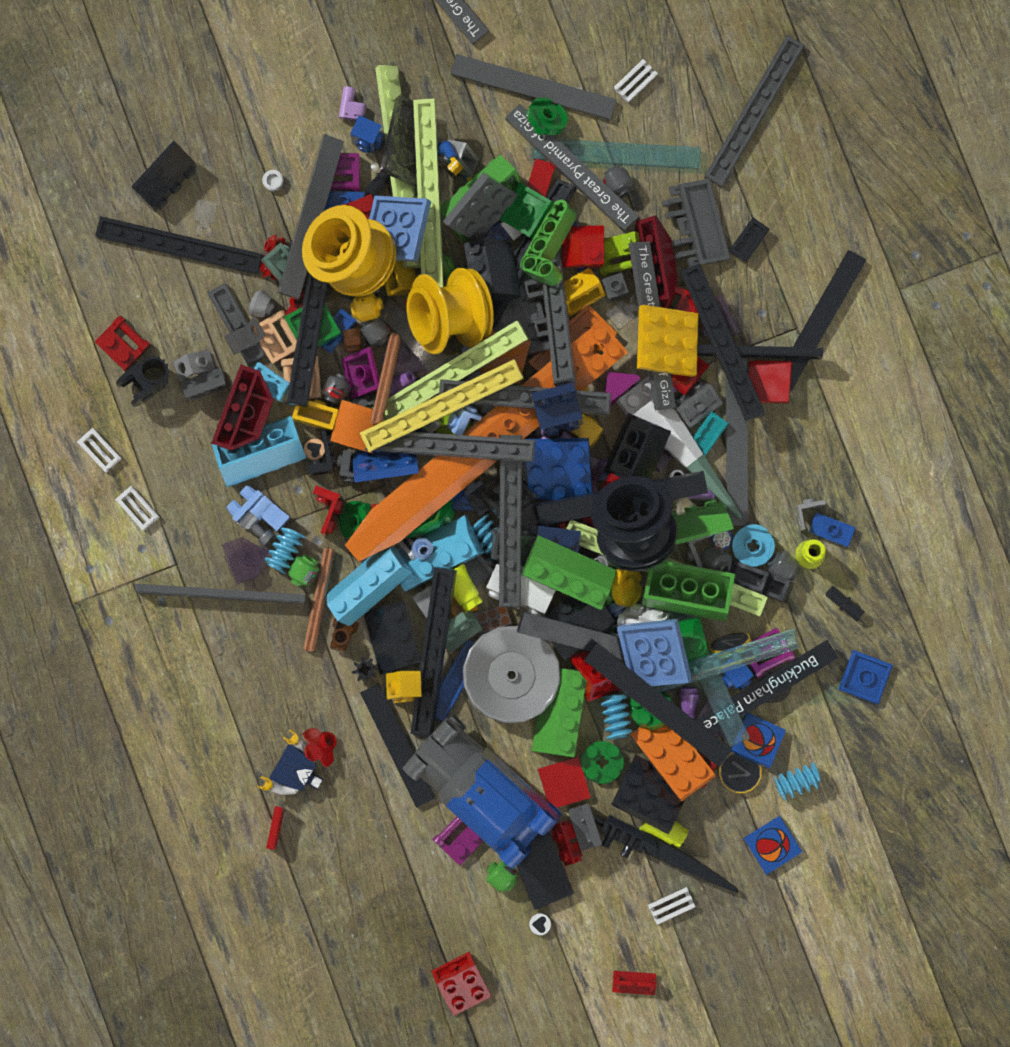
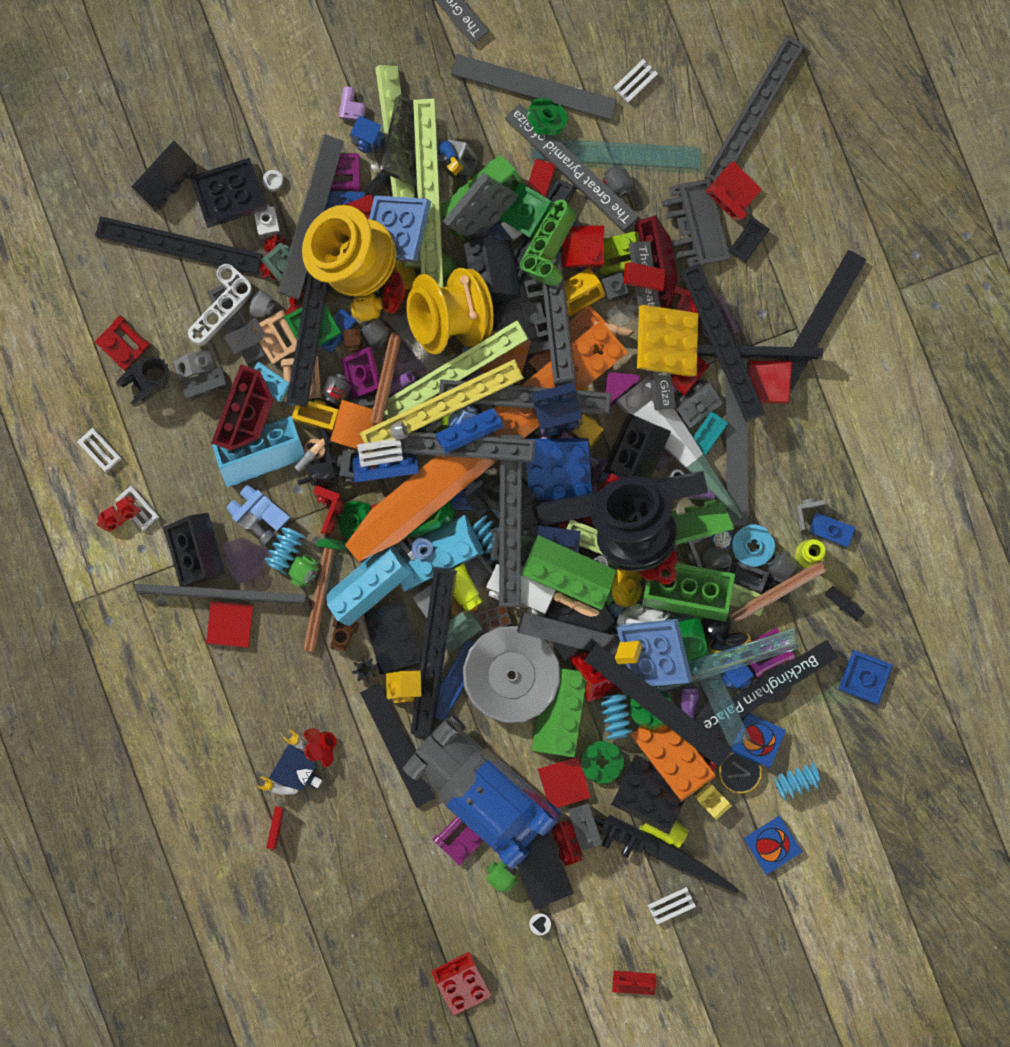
none -> red hinge [96,495,142,532]
none -> black slope [164,513,225,587]
none -> white beam [188,264,253,346]
none -> black plate [190,158,268,228]
none -> red tile [206,601,254,648]
none -> white brick [254,205,281,239]
none -> light grey piece [294,438,325,473]
none -> black piece [297,468,339,489]
none -> green piece [315,538,348,551]
none -> white tile [357,439,403,467]
none -> red plate [382,272,405,314]
none -> light grey hinge [390,421,408,440]
none -> blue plate [435,408,503,453]
none -> light nougat hinge [460,275,477,319]
none -> light nougat piece [553,592,599,617]
none -> light nougat piece [594,321,634,337]
none -> yellow tile [615,641,642,664]
none -> red tile [623,262,665,292]
none -> red plate [639,550,678,584]
none -> light yellow bracket [695,782,732,820]
none -> black piece [701,615,730,646]
none -> red bracket [705,162,761,220]
none -> nougat axle [730,561,826,623]

